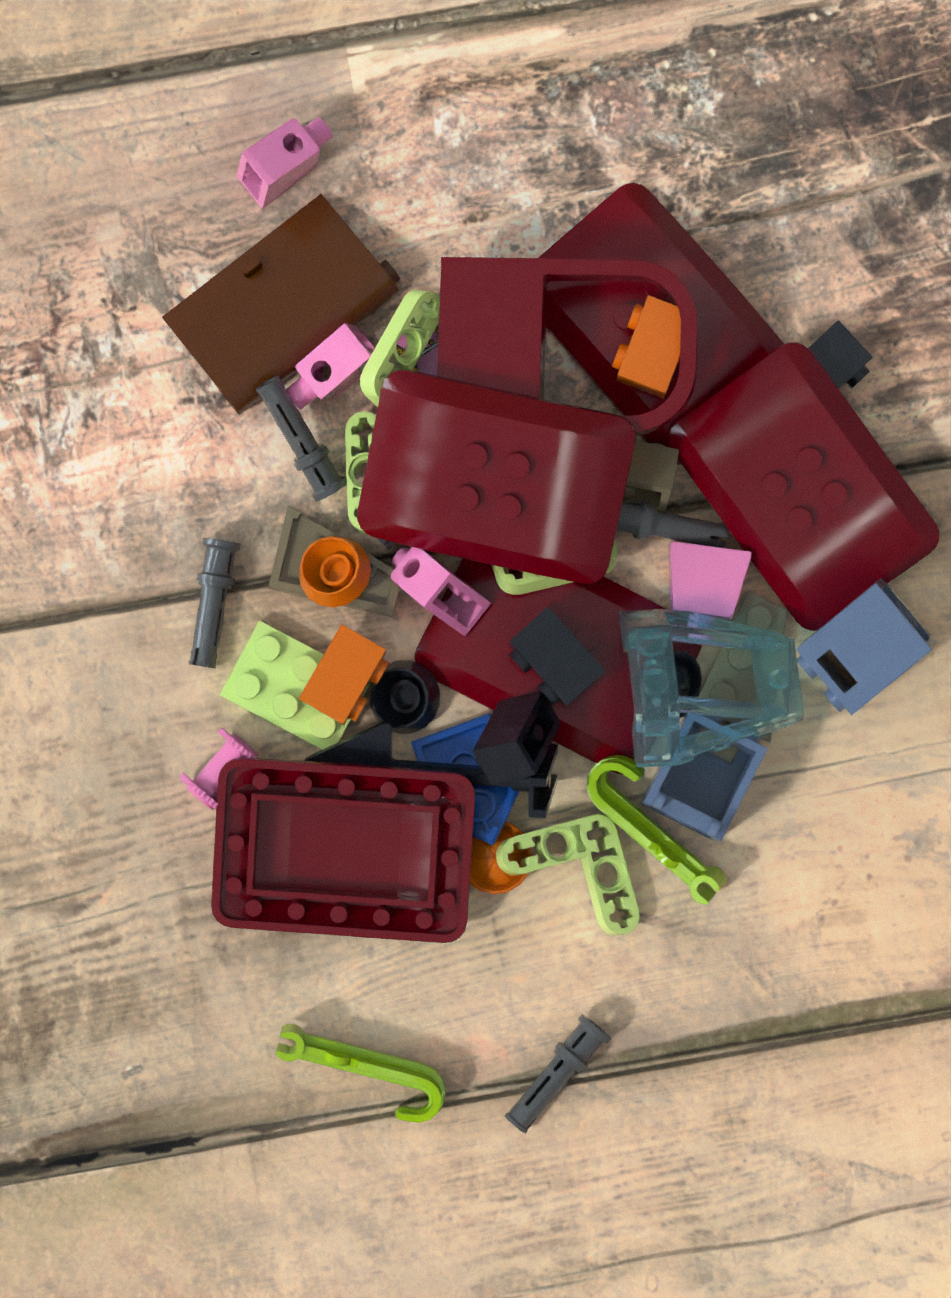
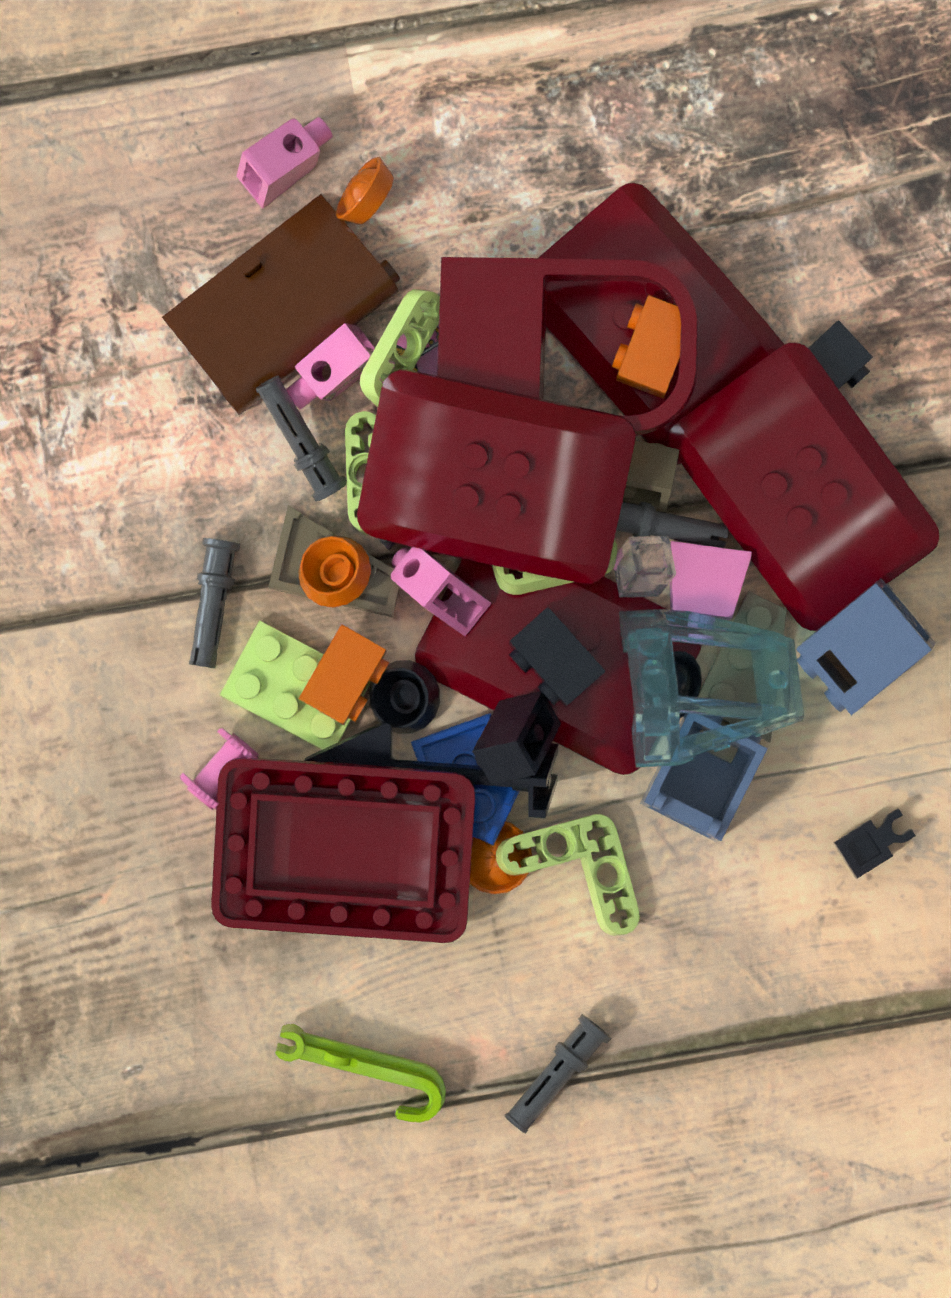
lime piece [587,755,727,905] -> none
none -> orange hat [336,157,394,225]
none -> clear brick [614,536,676,597]
none -> black plate [833,808,916,879]

